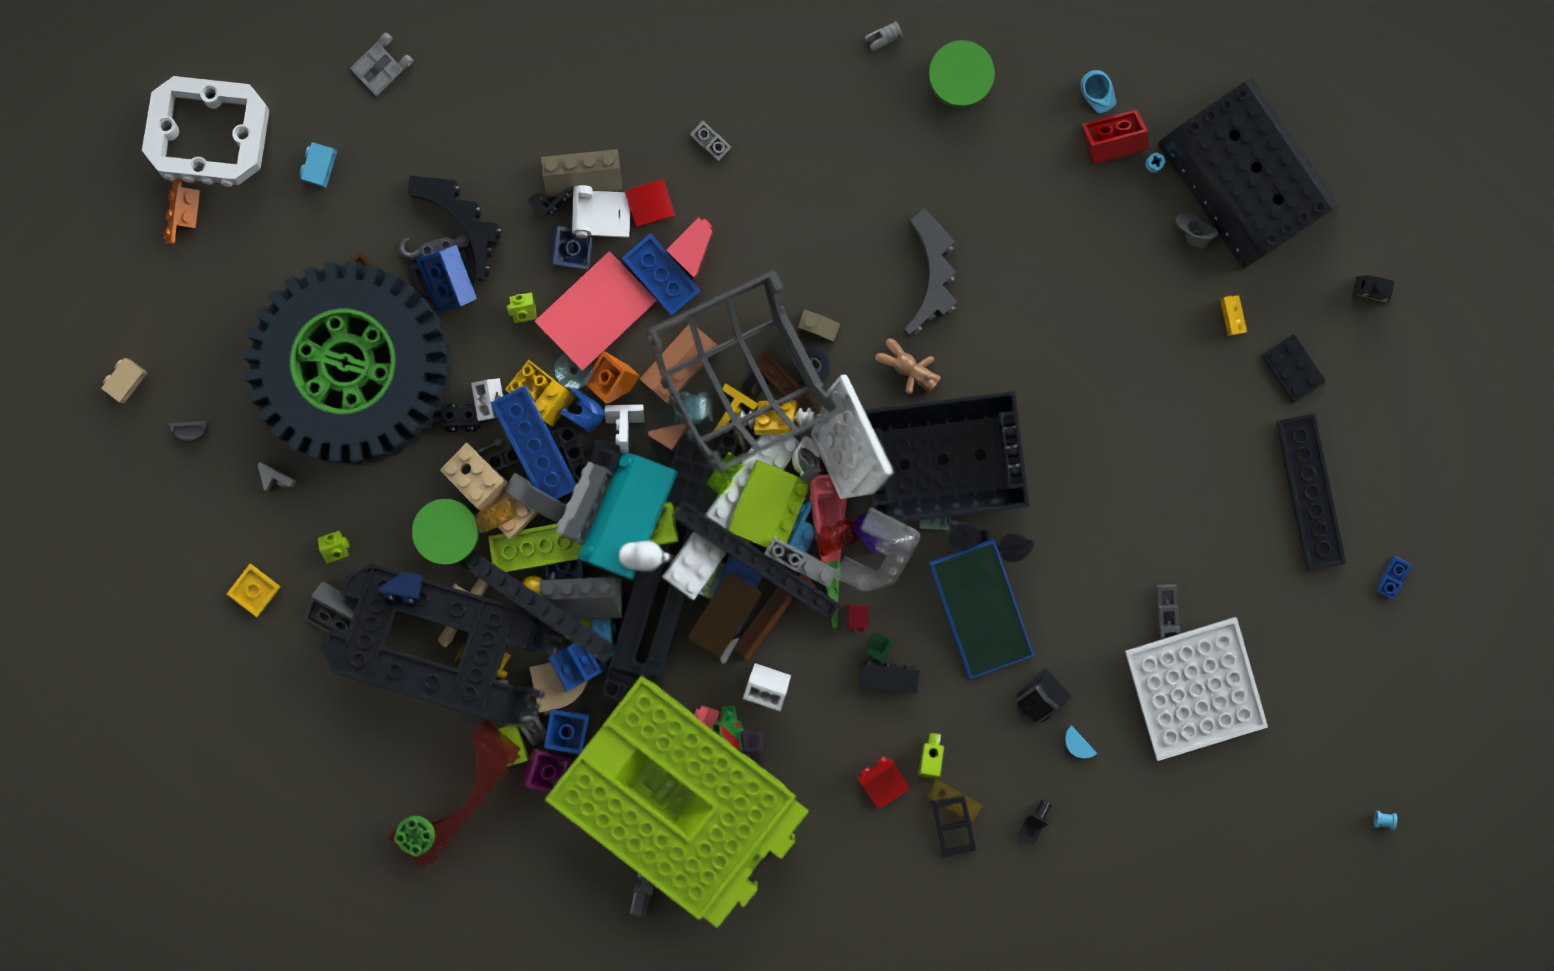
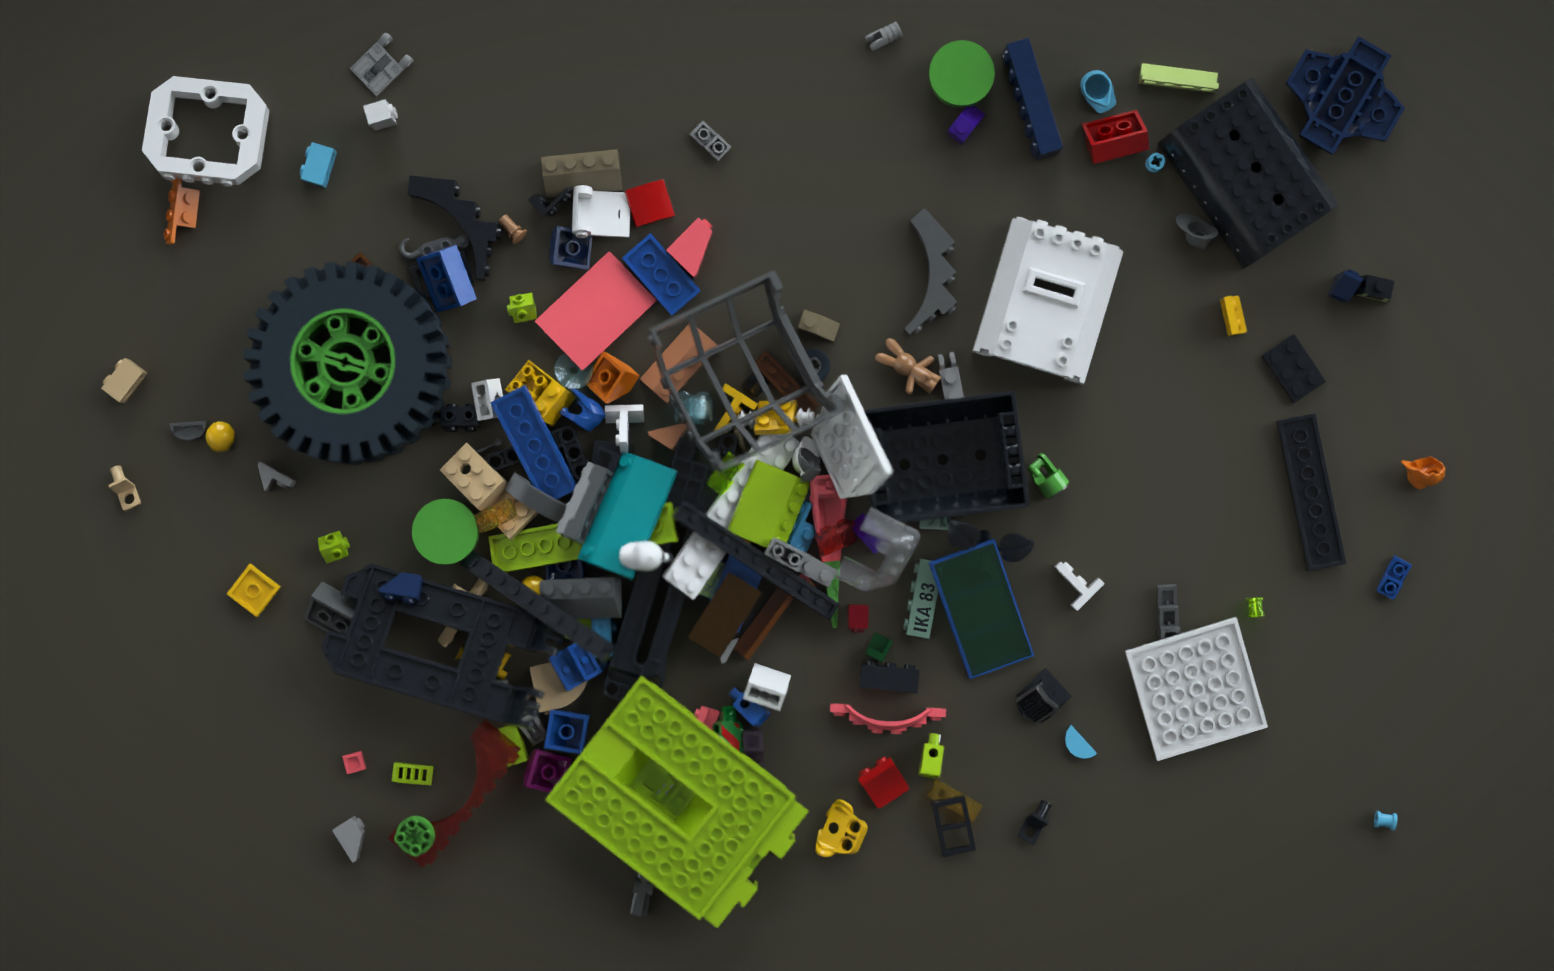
none -> tan bracket [108,466,141,511]
none -> yellow hair [205,421,235,452]
none -> light grey slope [332,816,365,863]
none -> coral tile [342,751,367,775]
none -> white brick [363,100,398,131]
none -> lime slope [392,761,434,786]
none -> medium nougat pin [498,214,528,244]
none -> blue torso [728,686,771,728]
none -> yellow piece [815,799,868,857]
none -> coral piece [830,703,946,734]
none -> sand green brick [903,559,943,639]
none -> light grey hinge [938,352,964,400]
none -> dark purple slope [947,106,985,145]
none -> white panel [972,217,1123,385]
none -> dark blue brick [1001,37,1063,160]
none -> bright green piece [1028,453,1069,499]
none -> white bracket [1054,562,1105,611]
none -> yellowish green fence [1139,63,1219,93]
none -> clear neon green bush [1246,597,1265,618]
none -> dark blue plate [1285,36,1405,155]
none -> dark blue slope [1327,269,1363,303]
none -> orange hair [1401,456,1446,490]

